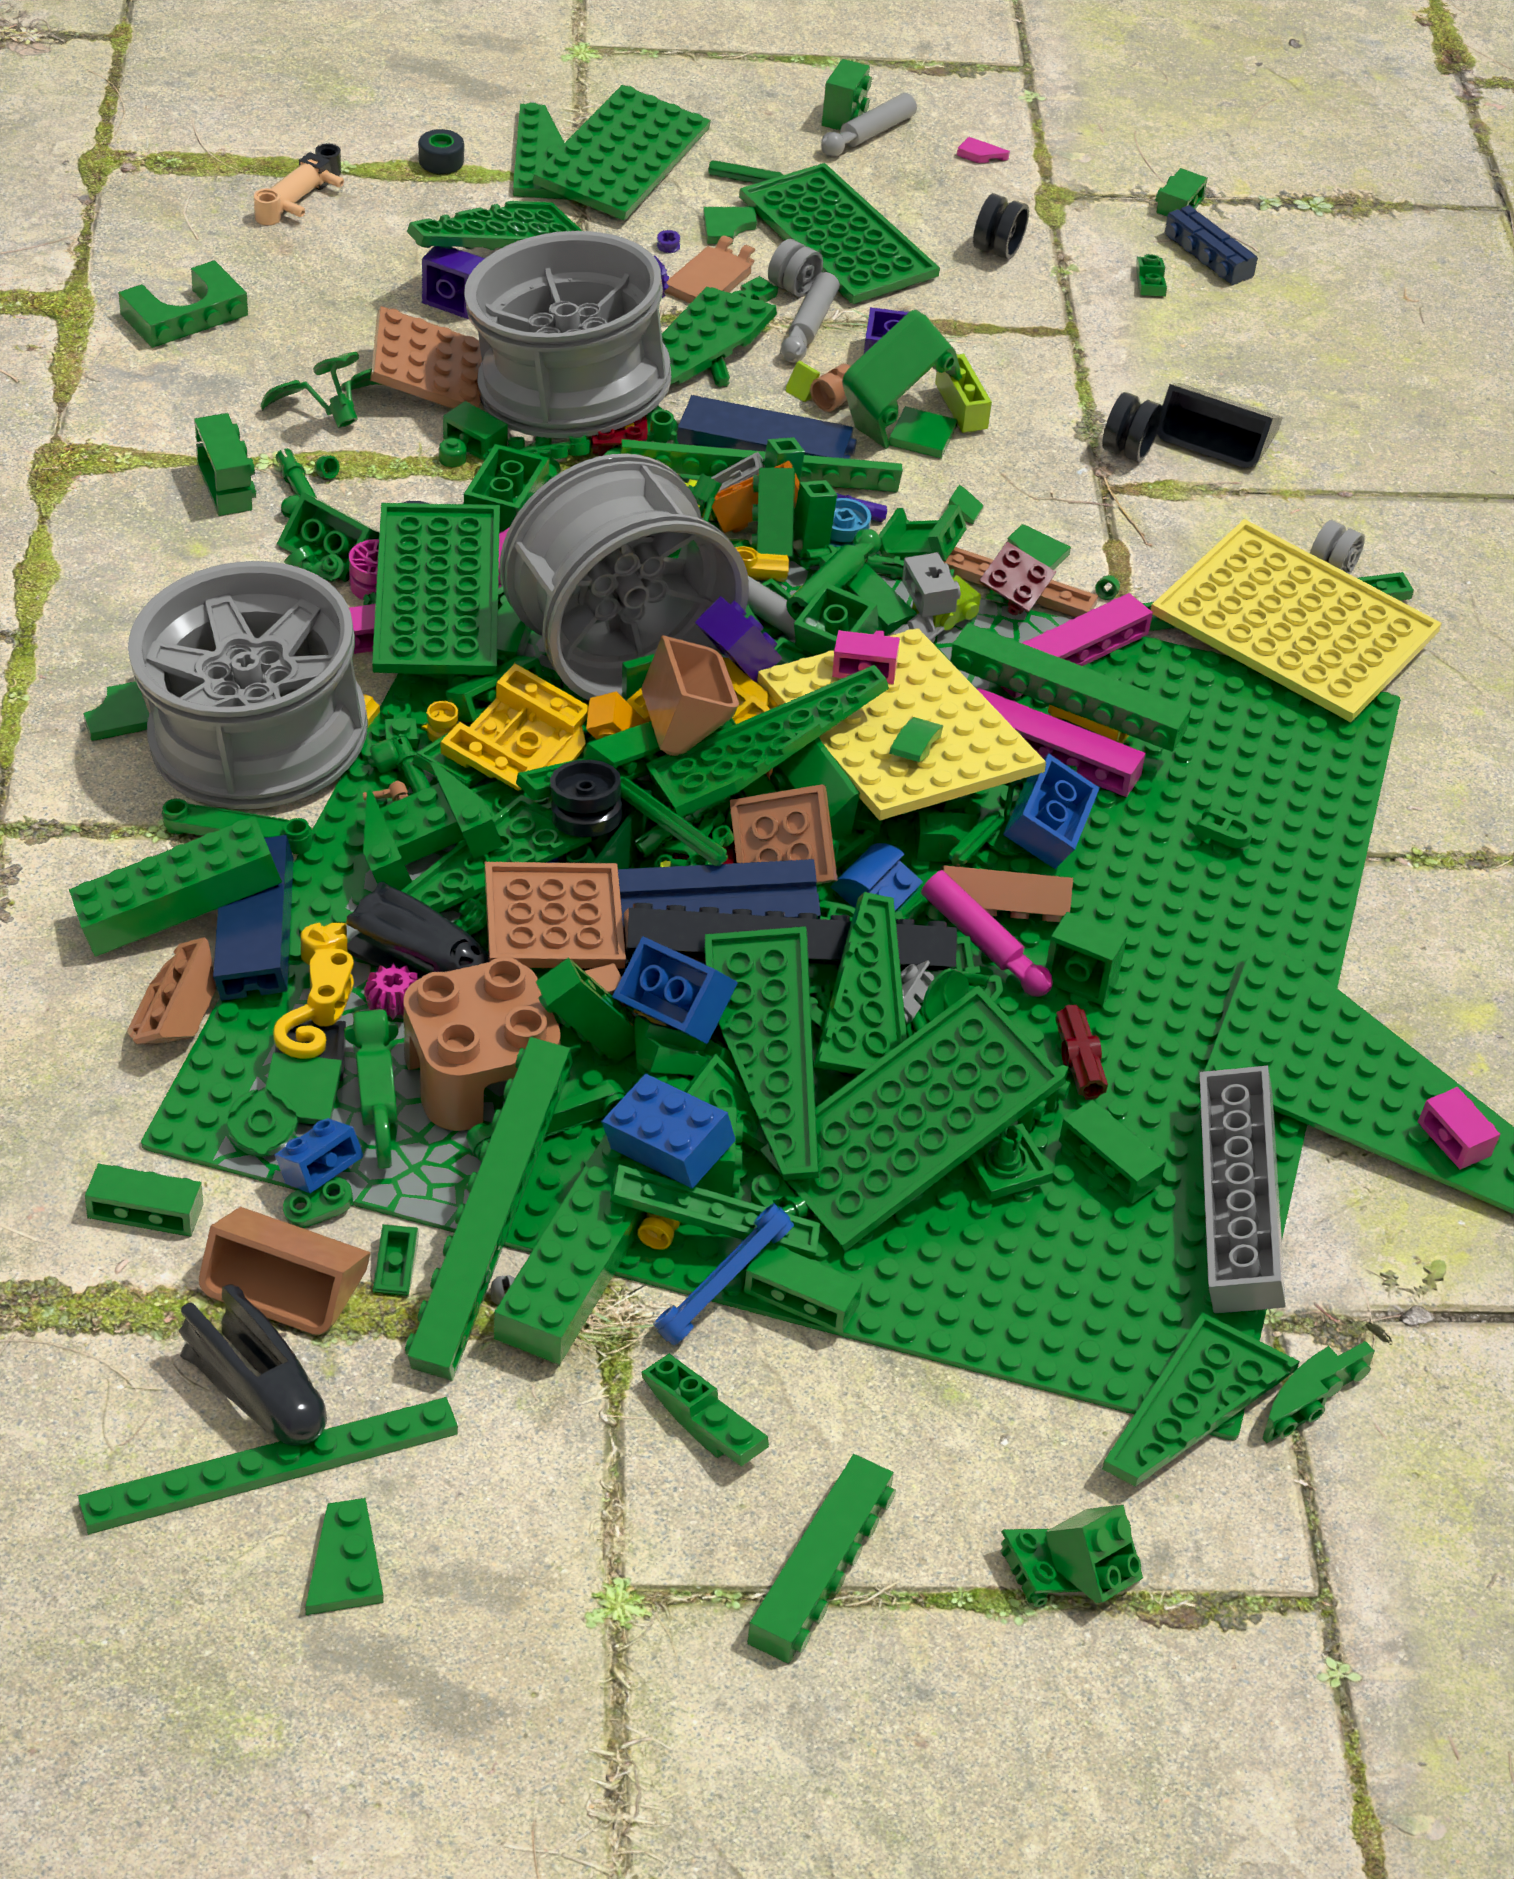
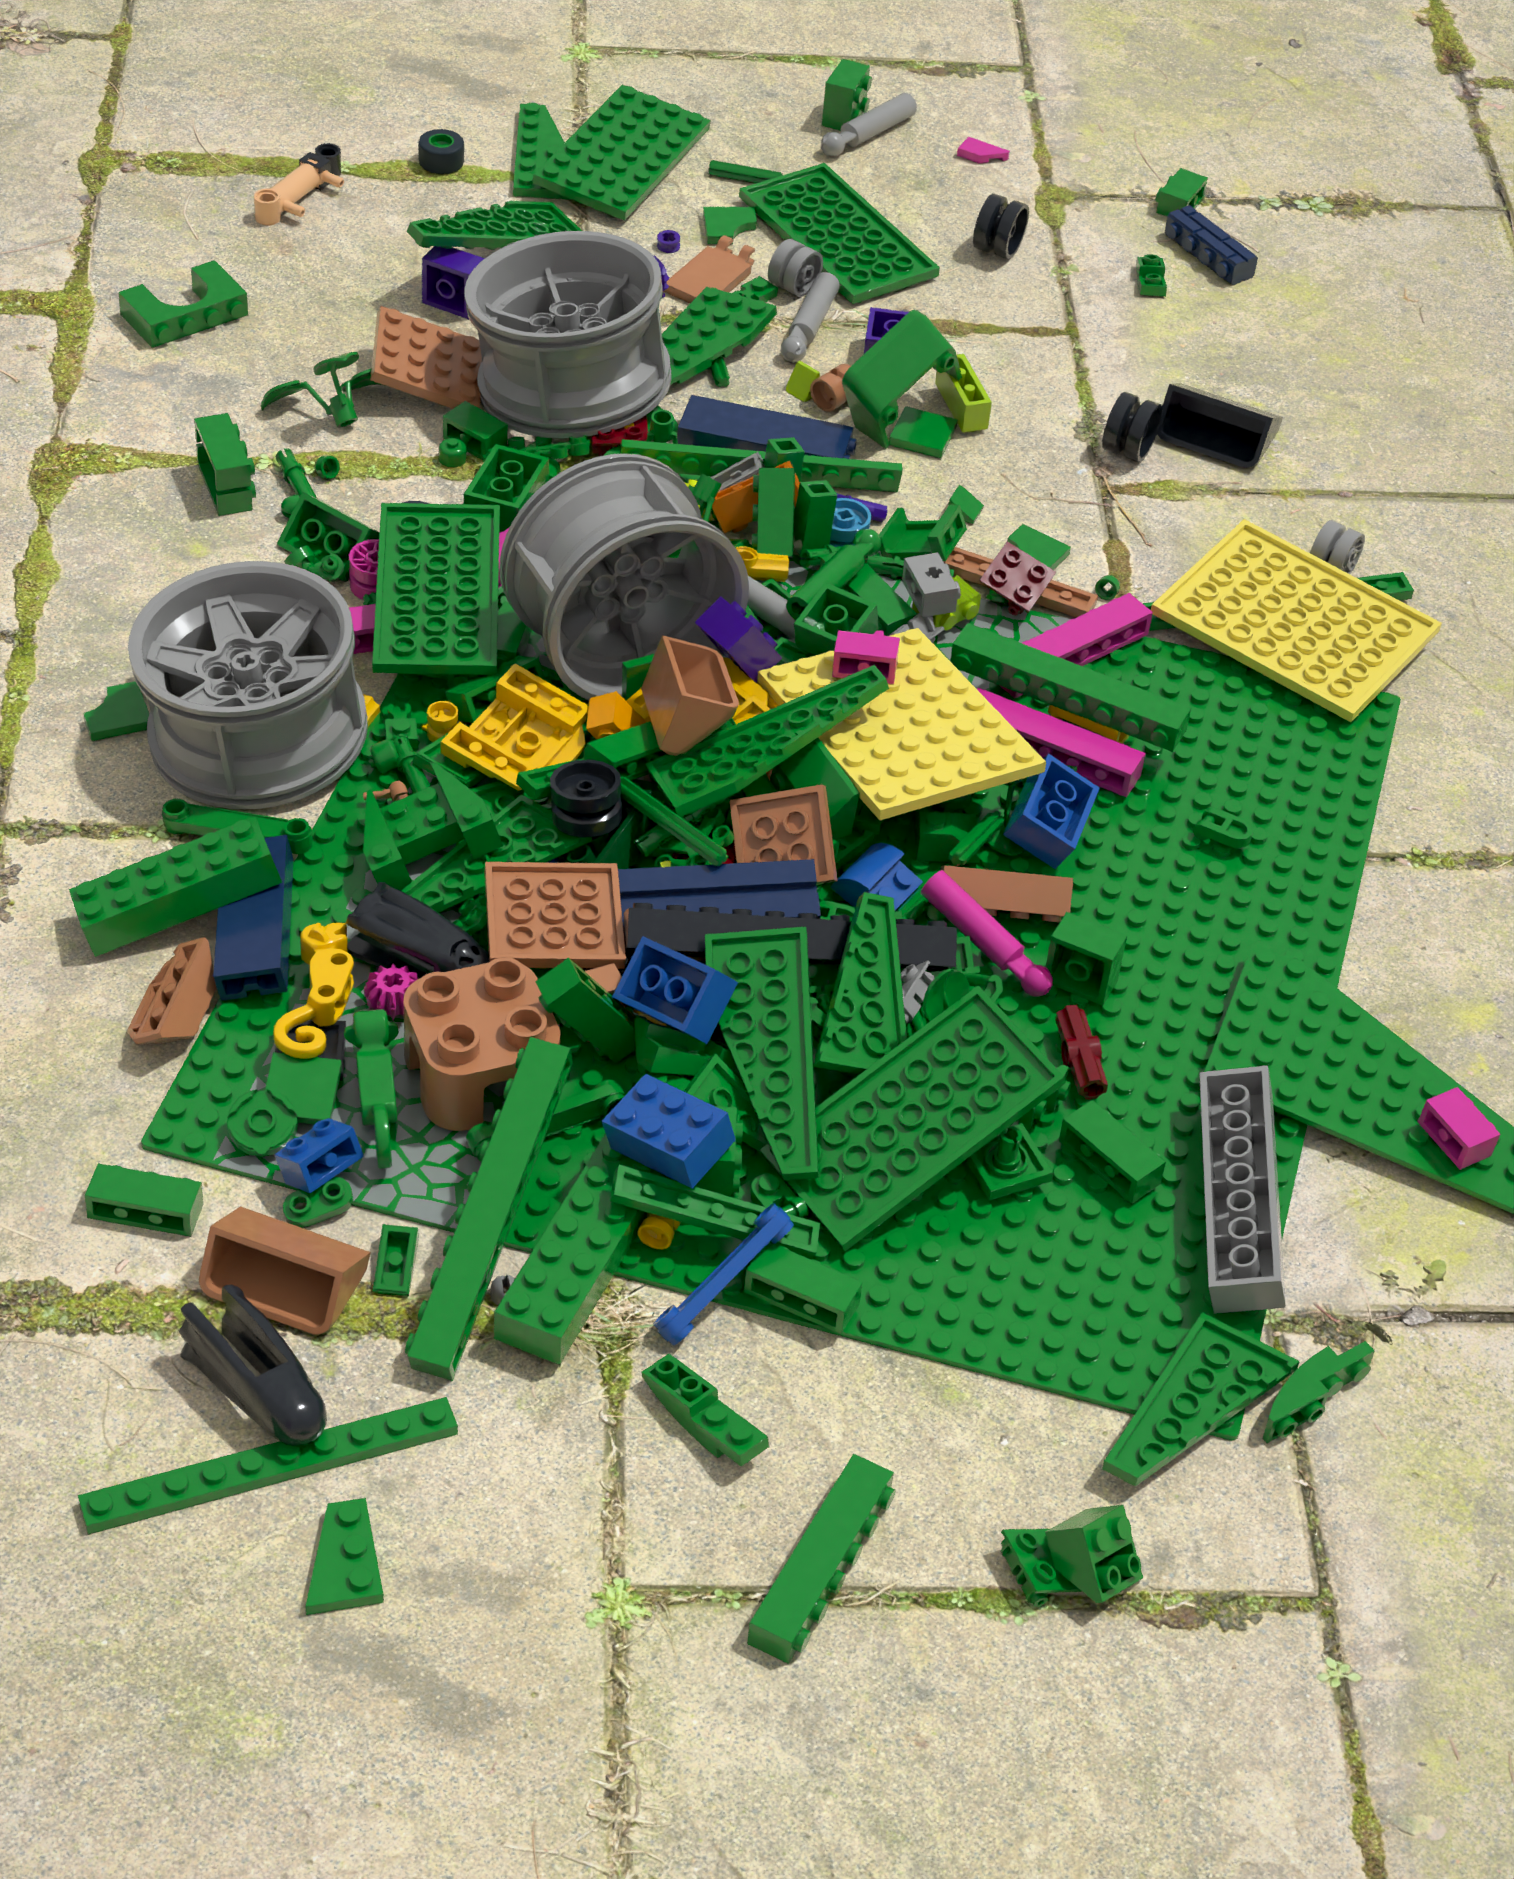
green slope [889,717,944,762] -> none

